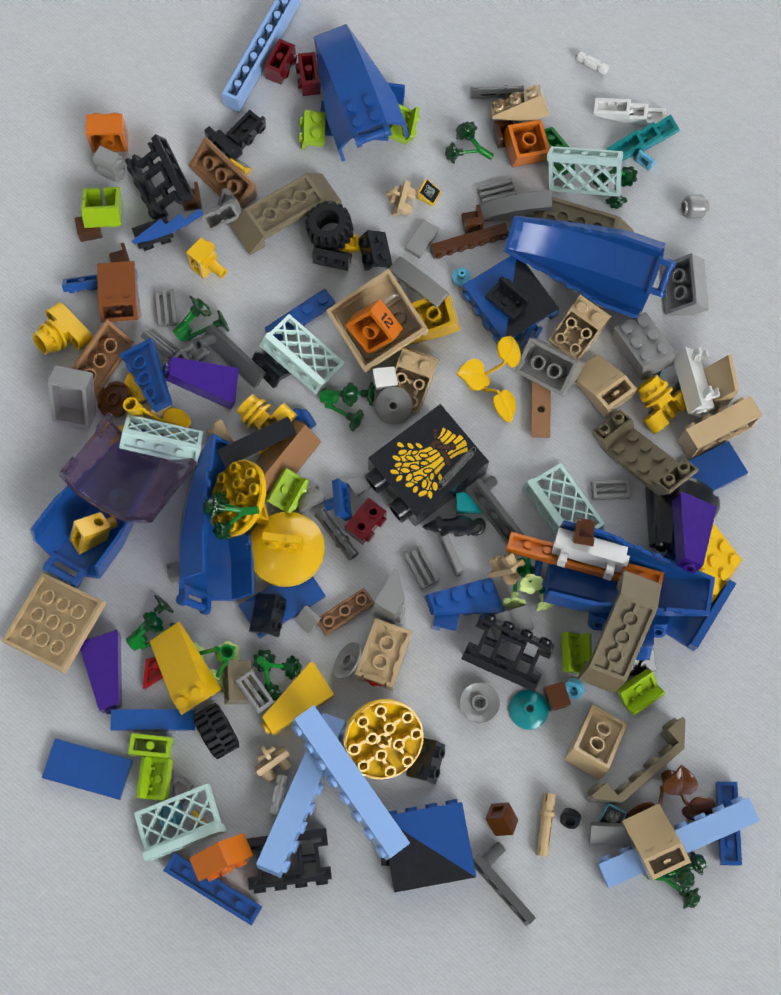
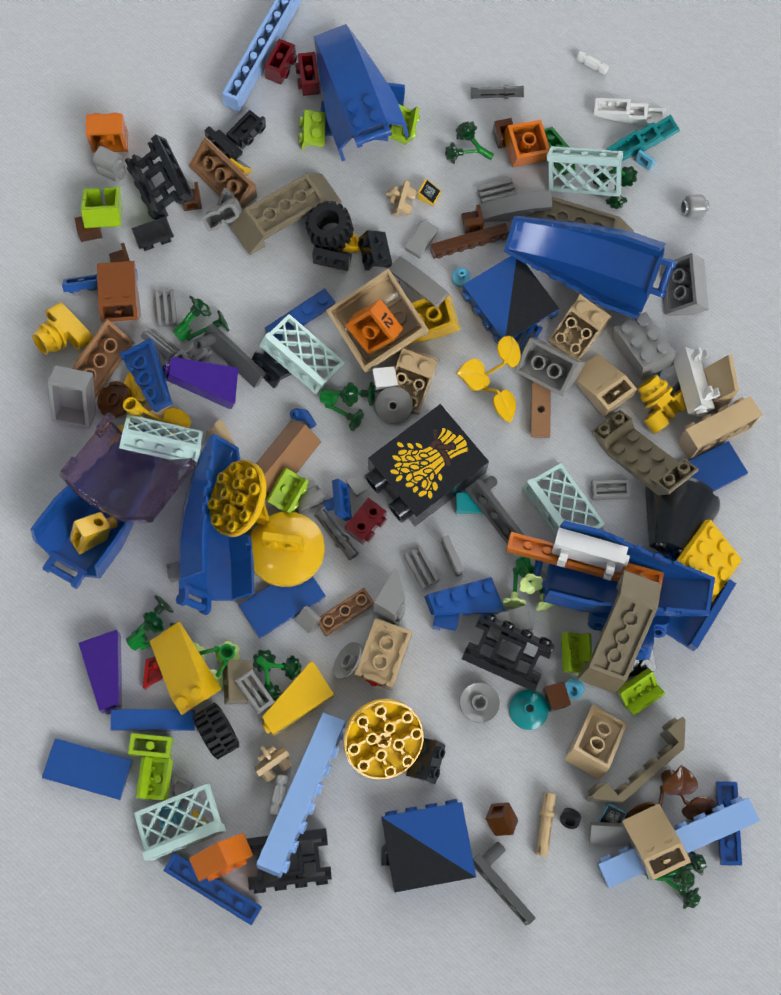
tan plate [2,572,106,674] -> none
blue slope [132,209,204,244] -> none
yellow brick [186,237,228,279] -> none
dark green plant [203,491,259,540] -> none
black slope [217,417,297,468] -> none
yellow beam [237,394,297,455] -> none
black bracket [249,593,287,637] -> none
light blue brick [291,706,410,860] -> none
black animal [423,516,486,537] -> none
light grey piece [437,447,476,490] -> none
black bracket [485,276,529,322] -> none
tan hips [488,552,525,585] -> none
tan slope [491,84,549,121] -> none
reddish brown panel [572,518,596,546] -> none
dark purple slope [672,491,717,573] -> none

